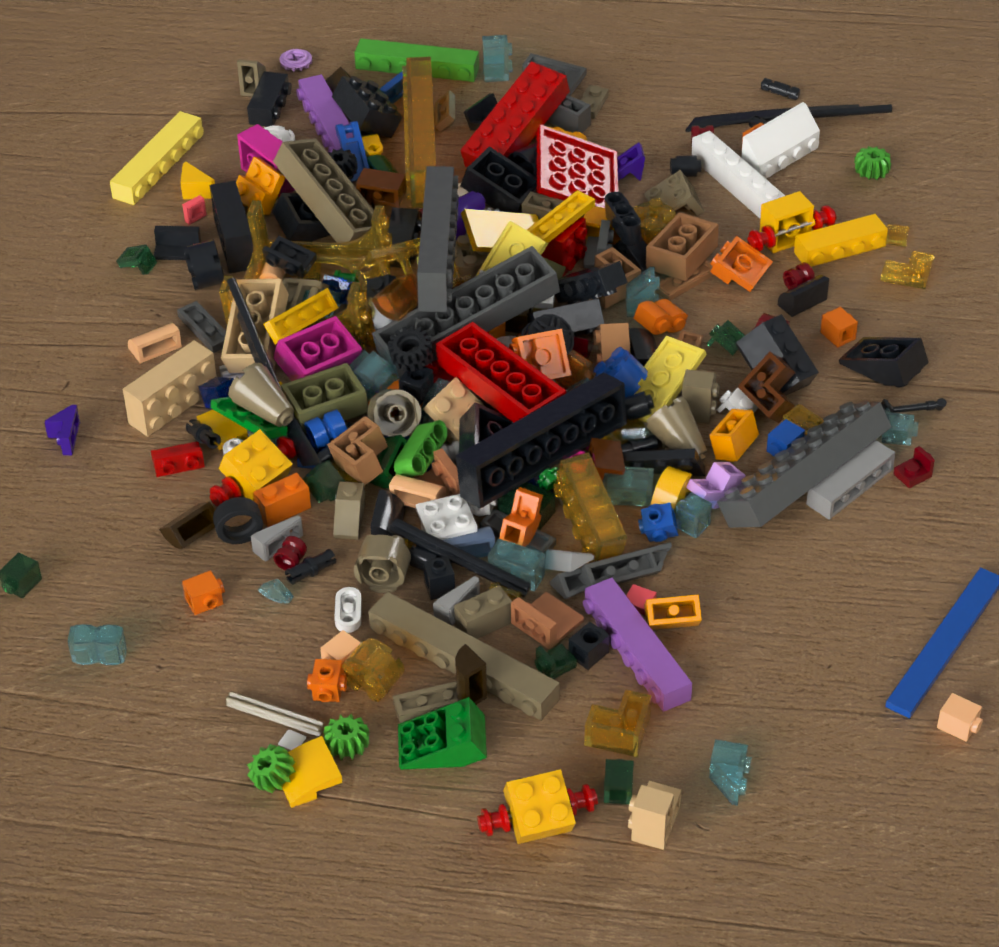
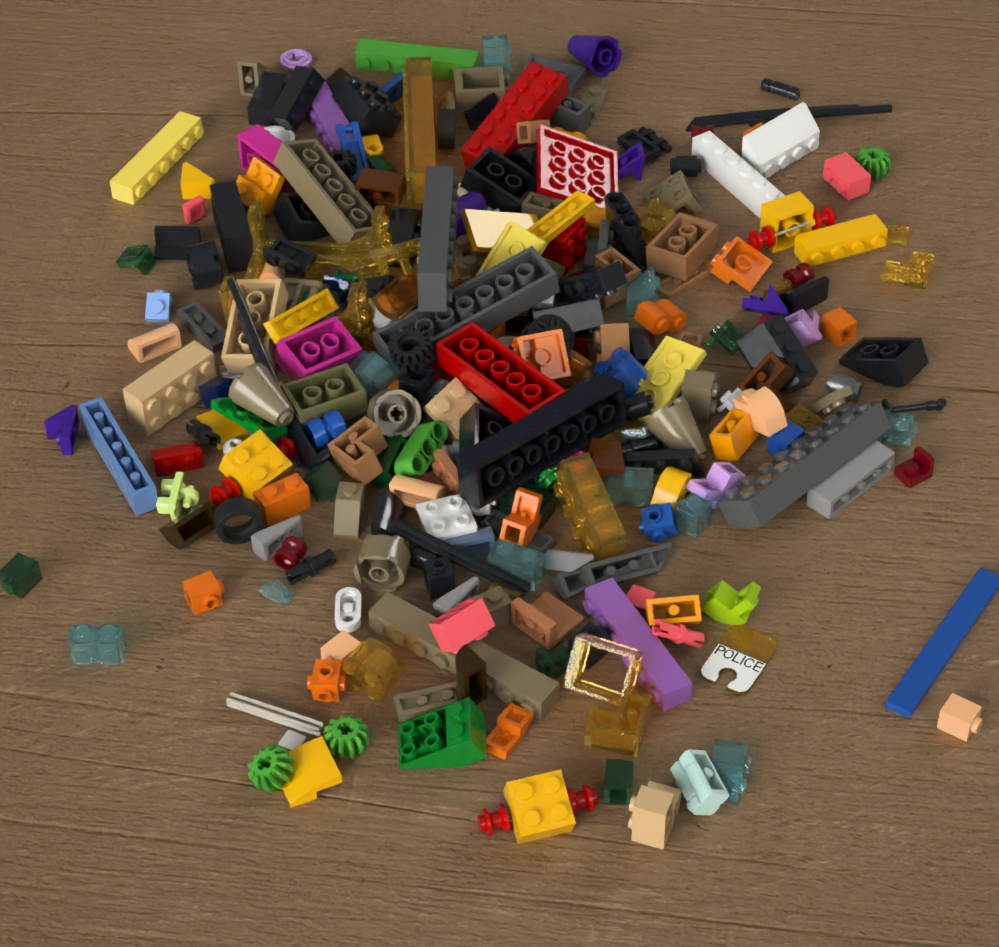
none -> medium blue brick [79,397,158,516]
none -> light blue bracket [145,290,174,322]
none -> yellowish green hips [156,472,200,520]
none -> black brick [267,66,325,131]
none -> coral brick [428,597,496,654]
none -> black tyre [438,109,456,149]
none -> dark tan window [453,66,509,110]
none -> orange slope [486,703,534,760]
none -> medium nougat brick [516,120,551,144]
none -> clear yellow window [562,632,644,707]
none -> dark purple cone [568,35,622,77]
none -> black plate [617,126,672,164]
none -> coral pin [652,619,705,649]
none -> light aqua brick [670,749,730,815]
none -> lime brick [700,580,761,626]
none -> piece [701,625,777,695]
none -> light nougat brick [733,386,788,437]
none -> dark purple slope [742,284,789,318]
none -> clear yellow pin [764,279,794,299]
none -> lavender brick [785,309,823,348]
none -> dark tan plate [810,385,853,415]
none -> coral brick [823,152,871,200]
none -> flat silver brick [826,372,863,401]

